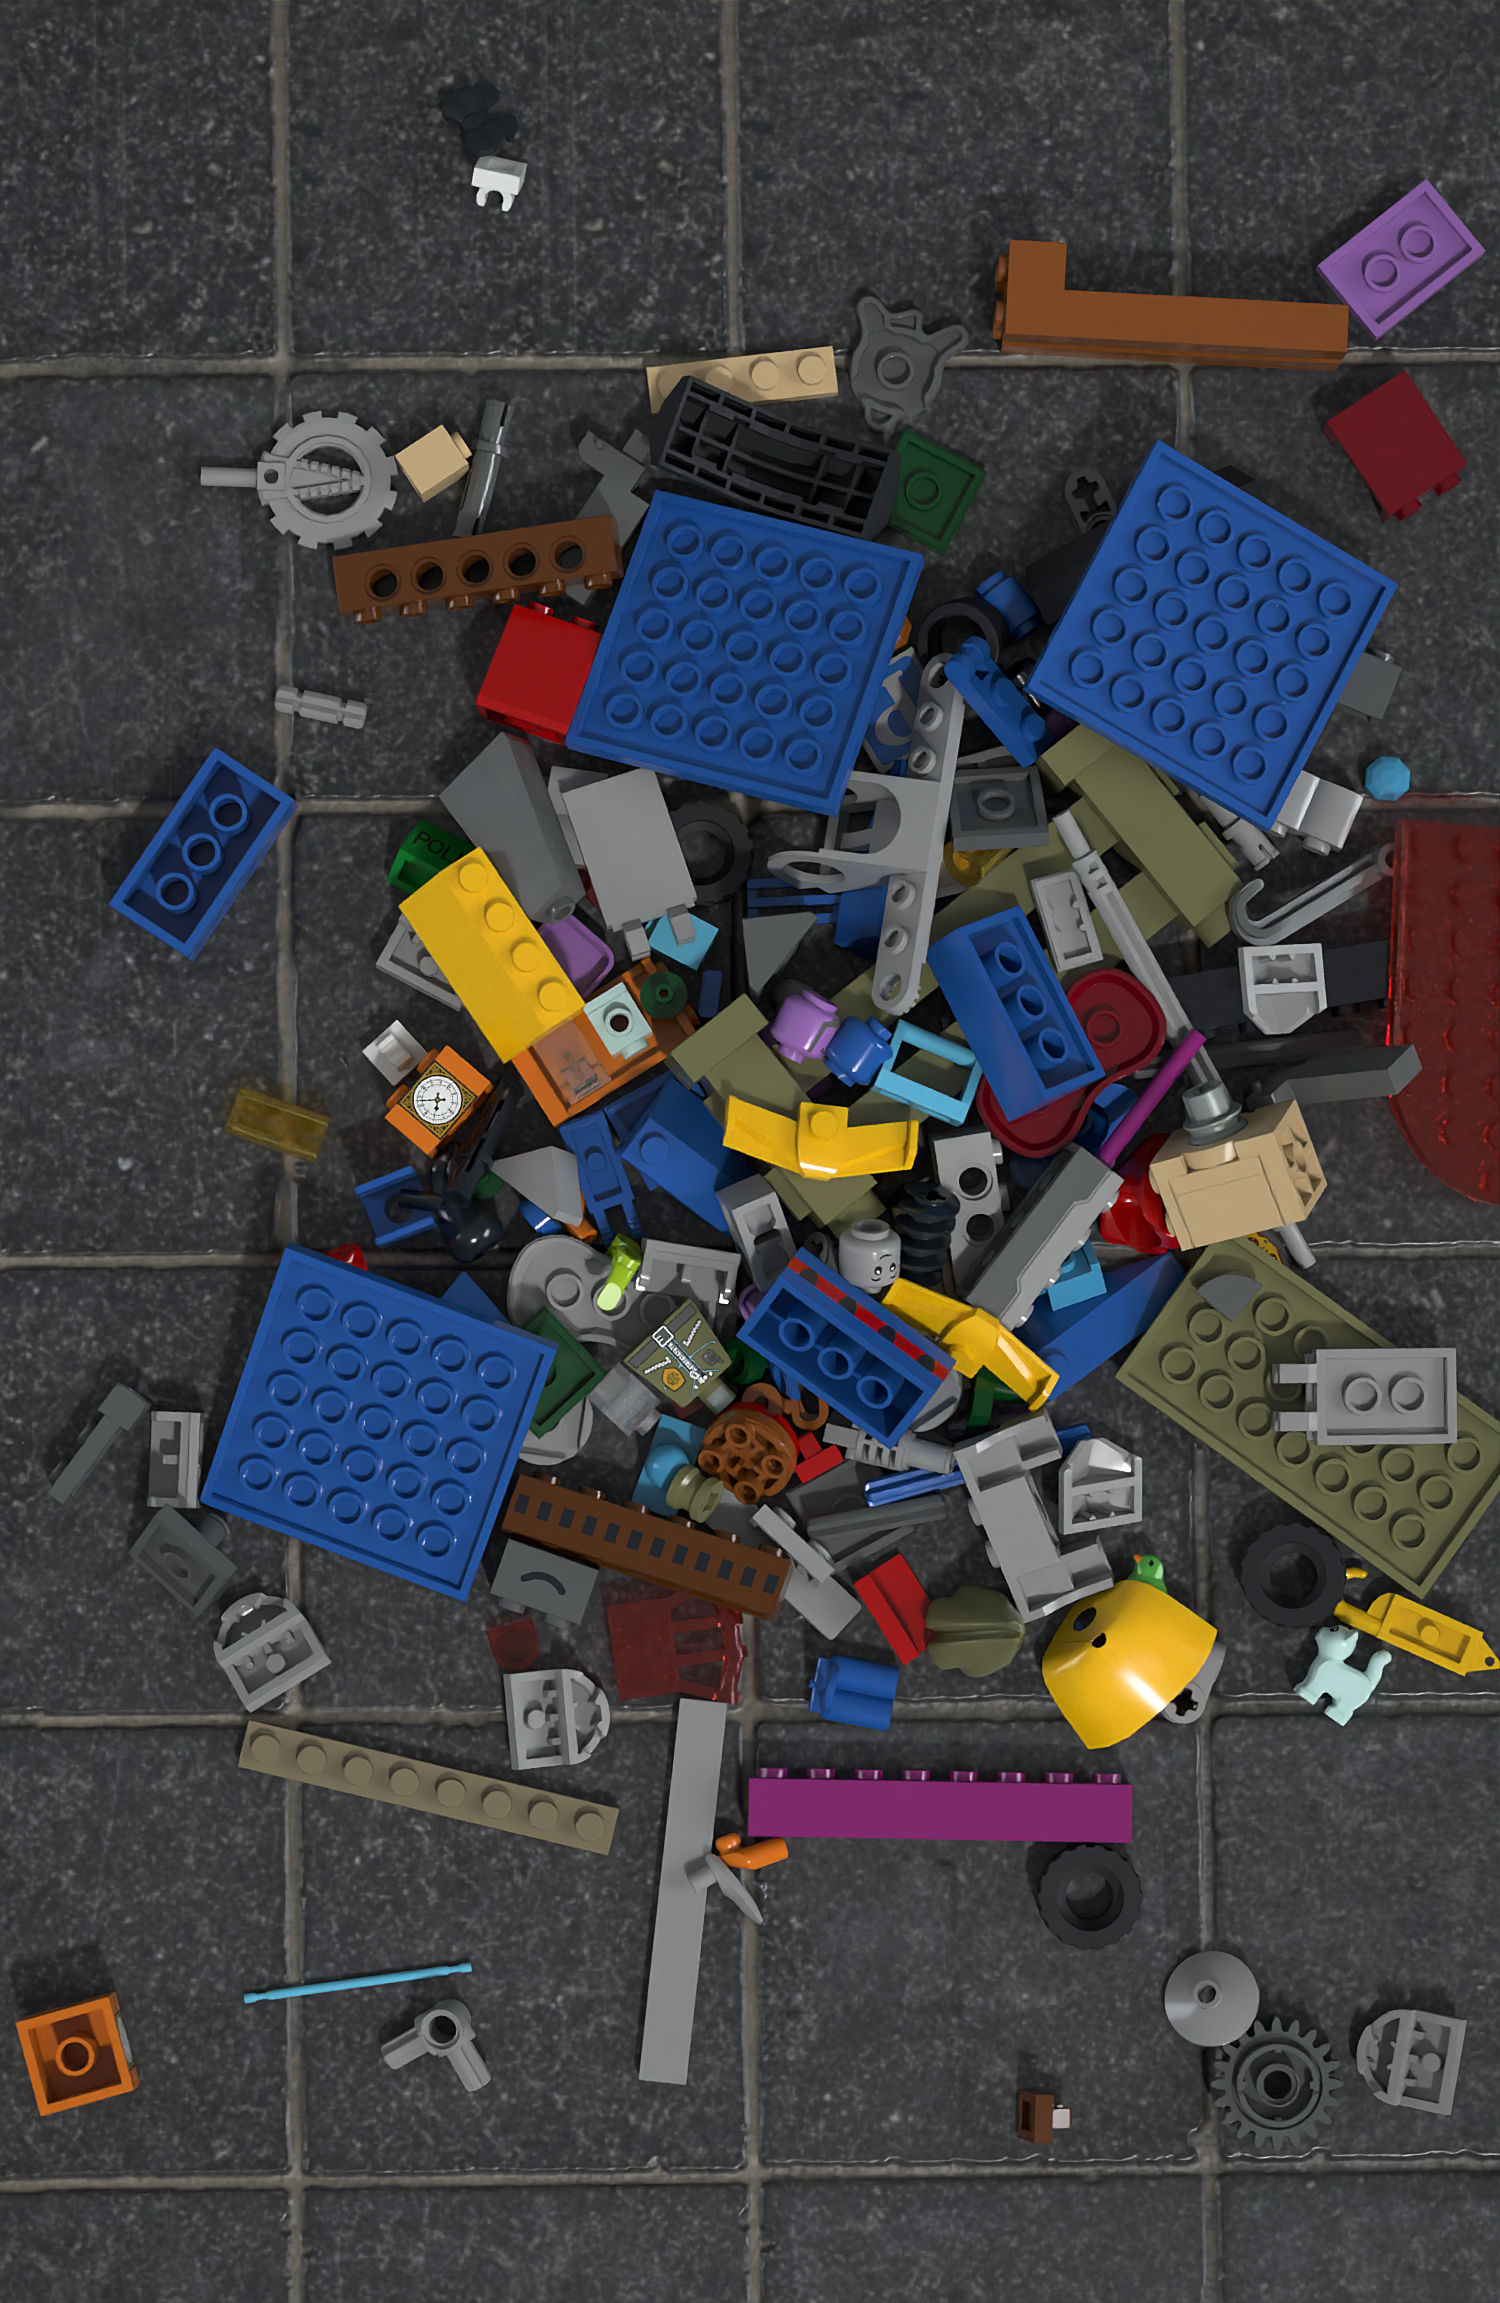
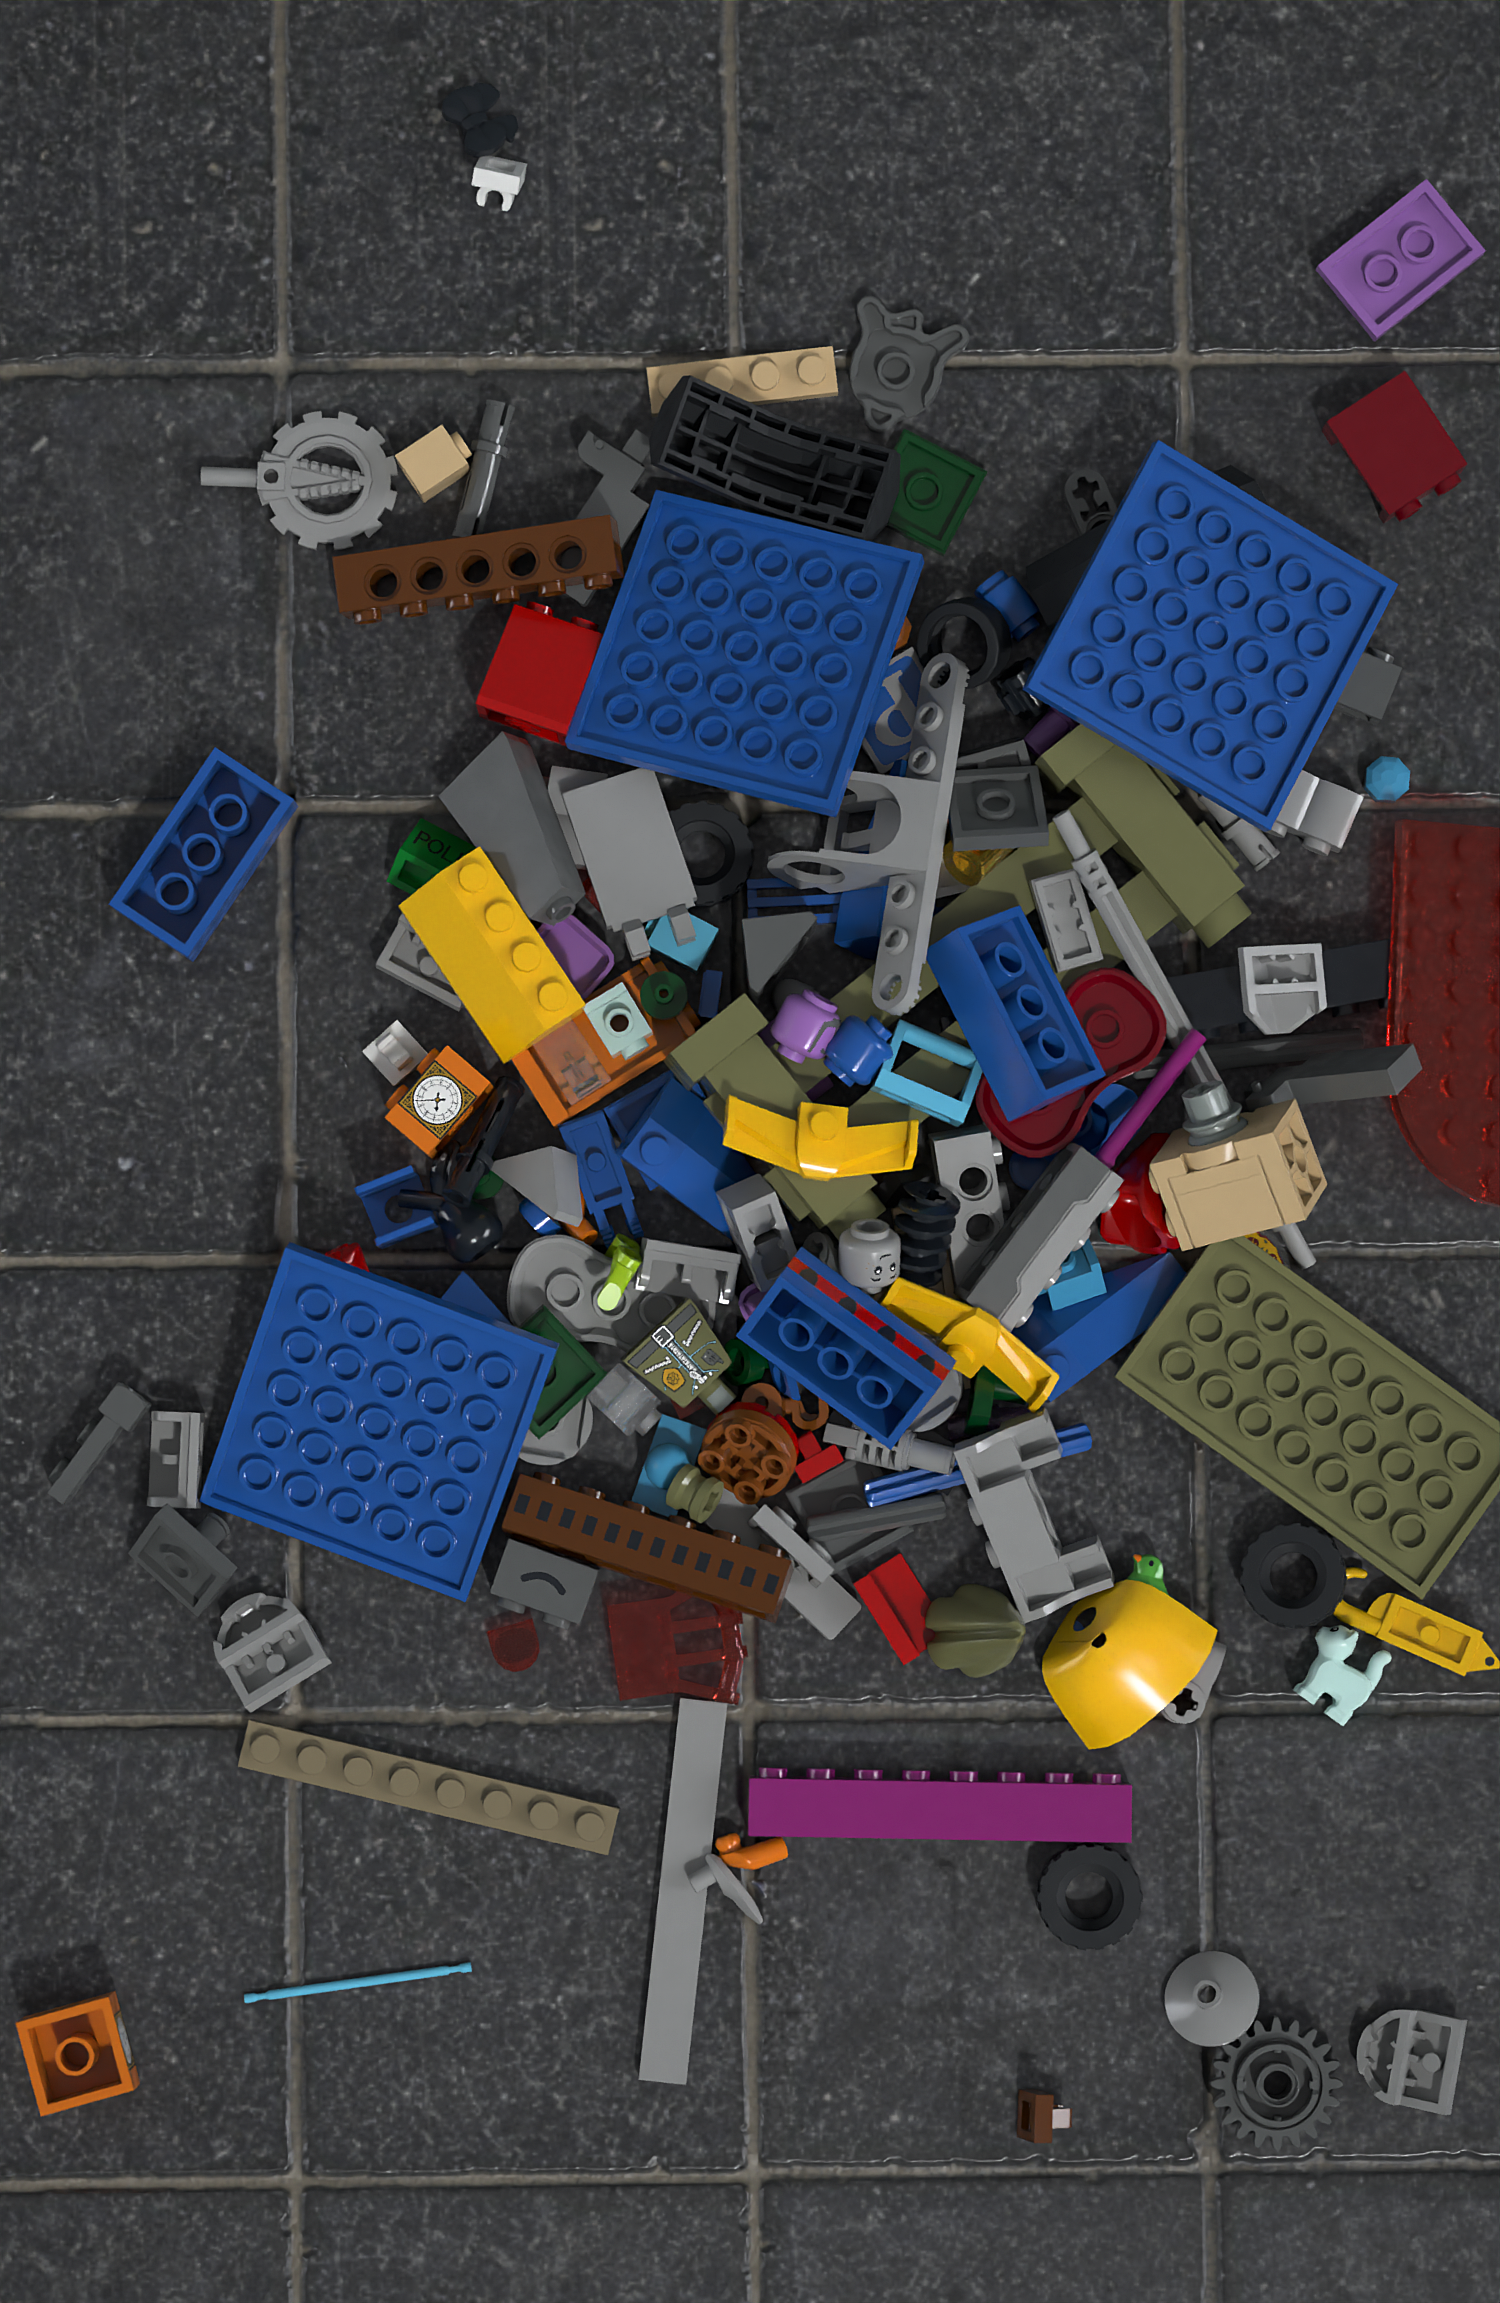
clear yellow brick [224,1087,330,1164] -> none
light grey axle [274,685,367,729] -> none
light grey axle [381,1999,491,2092] -> none
light grey slope [503,1669,610,1770] -> none
blue piece [807,1655,900,1732] -> none
blue plate [944,636,1056,768] -> none
dark orange brick [992,240,1349,372] -> none
light grey slope [1058,1437,1142,1535] -> none
dark grey tile [1194,1274,1263,1322] -> none
dark grey piece [1228,843,1407,946] -> none
light grey tile [1272,1348,1457,1445] -> none

